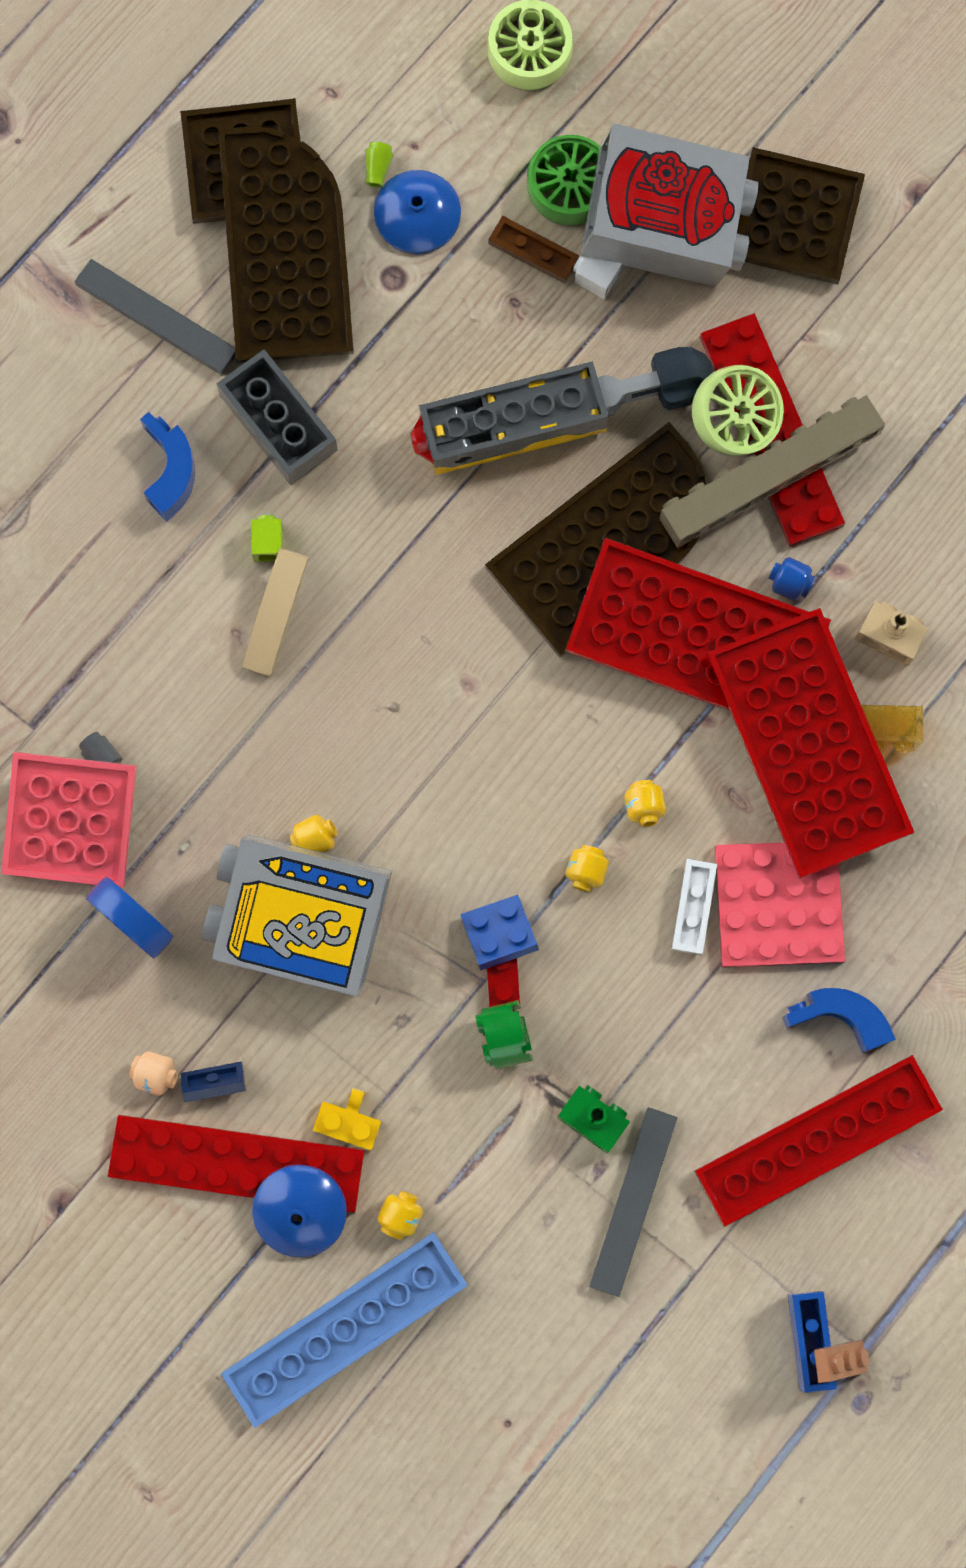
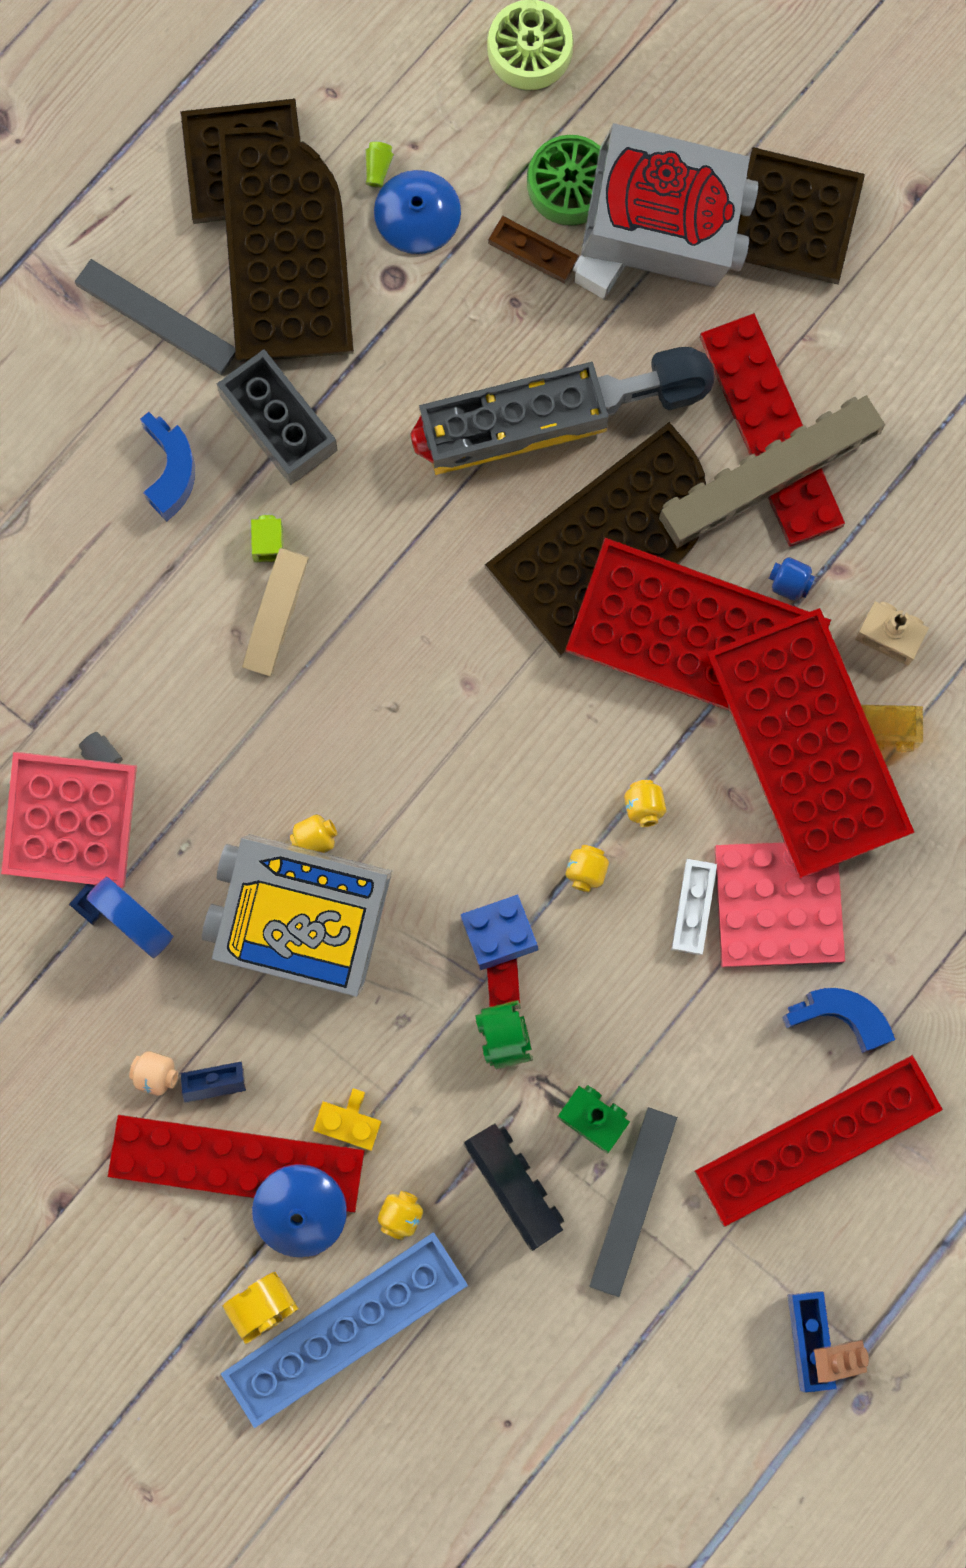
yellowish green piece [692,365,784,456] -> none
none -> dark blue tile [69,884,103,925]
none -> yellow brick [222,1272,299,1344]
none -> black slope [463,1123,565,1251]

